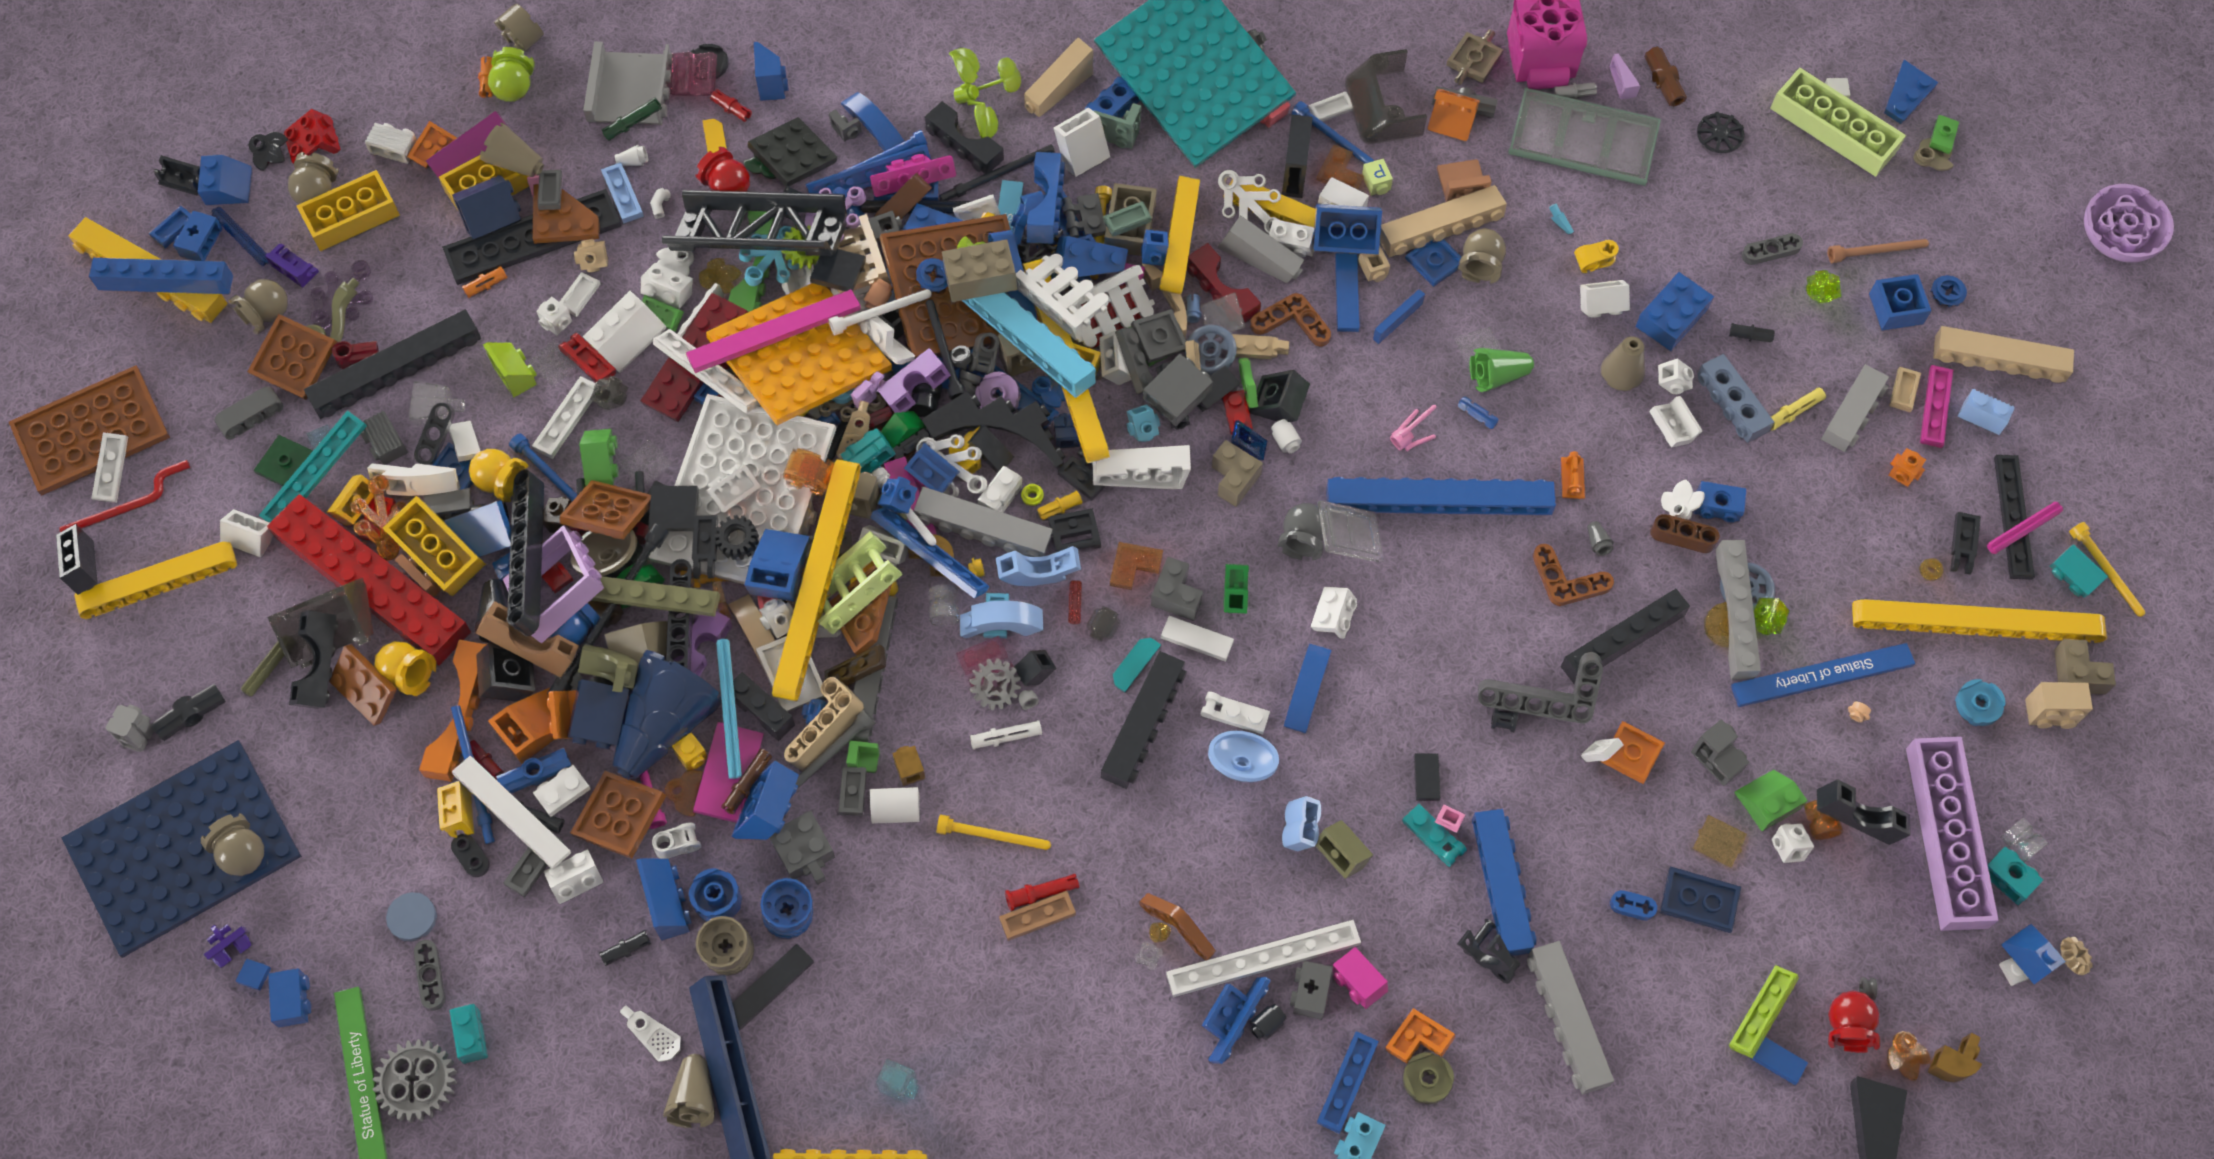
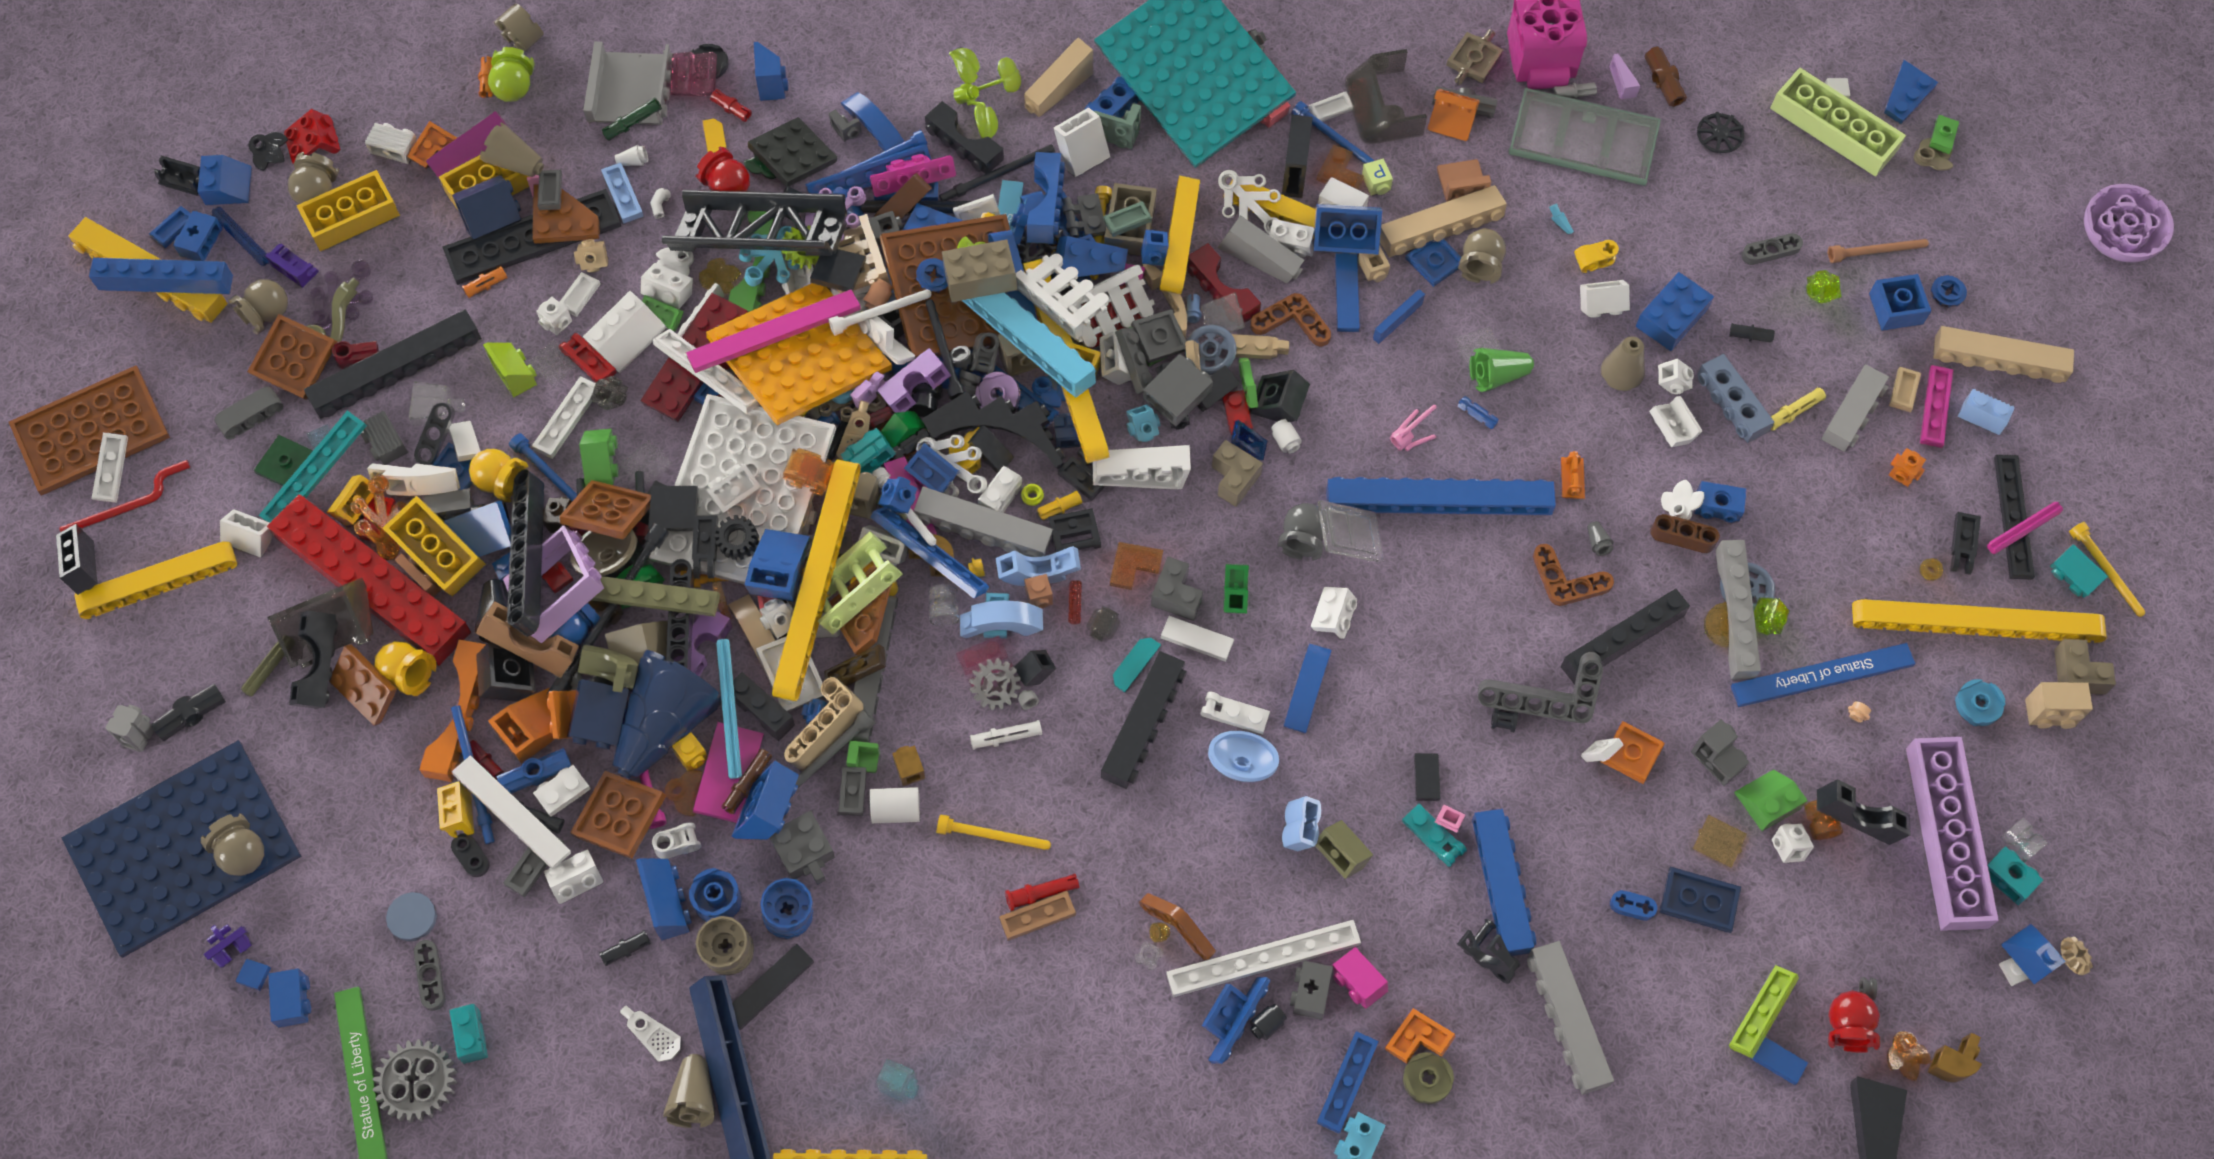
none -> nougat brick [1024,574,1053,609]

